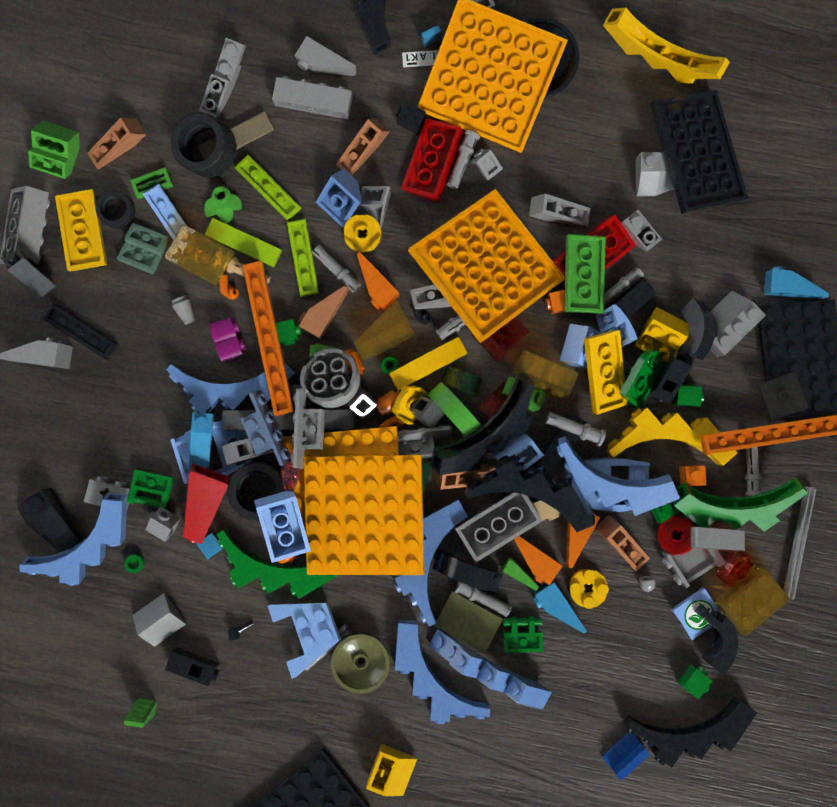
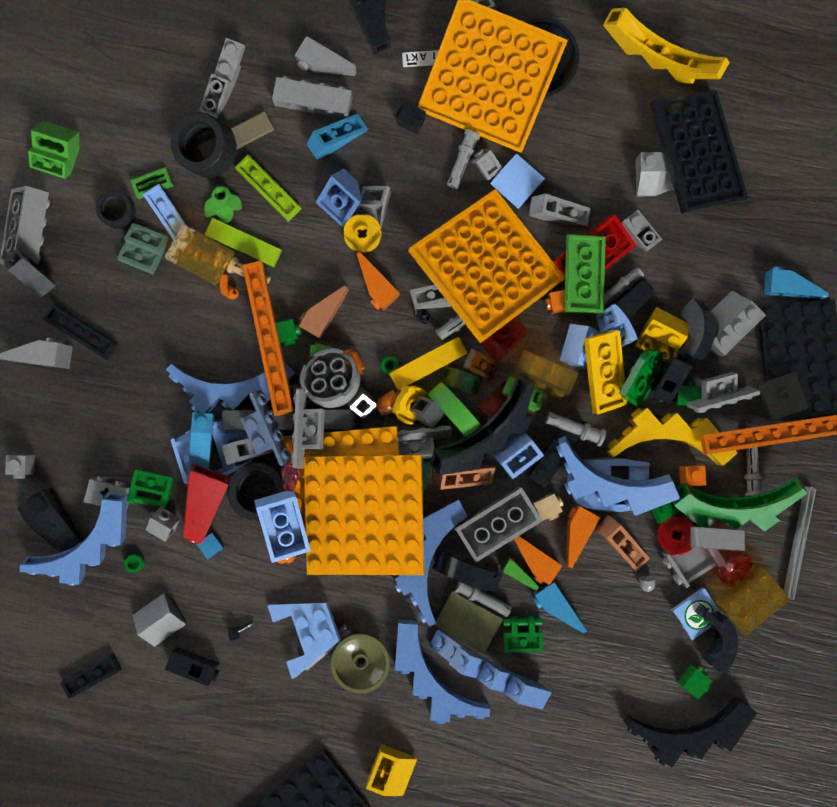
yellow plate [55,189,107,272] -> none
nougat slope [87,118,146,169] -> none
bright green slope [124,698,157,728] -> none
light grey cone [171,295,196,325] -> none
magenta brick [209,317,246,362] -> none
green arch [217,528,339,599] -> none
lime tile [287,219,319,297] -> none
light grey pin [312,245,361,293] -> none
nougat slope [336,118,390,176] -> none
clear yellow wedge [354,299,414,362] -> none
orange arm [379,415,404,428] -> none
red slope [401,118,464,203] -> none
dark azure tile [421,25,441,47] -> none
black arch [465,454,595,532] -> none
yellow plate [569,569,609,609] -> none
blue panel [602,732,650,781] -> none
none -> light grey brick [5,455,35,479]
none -> black tile [60,653,122,699]
none -> dark azure slope [307,114,368,159]
none -> reddish brown slope [463,349,499,381]
none -> light blue slope [490,154,545,209]
none -> light grey bracket [687,372,760,413]

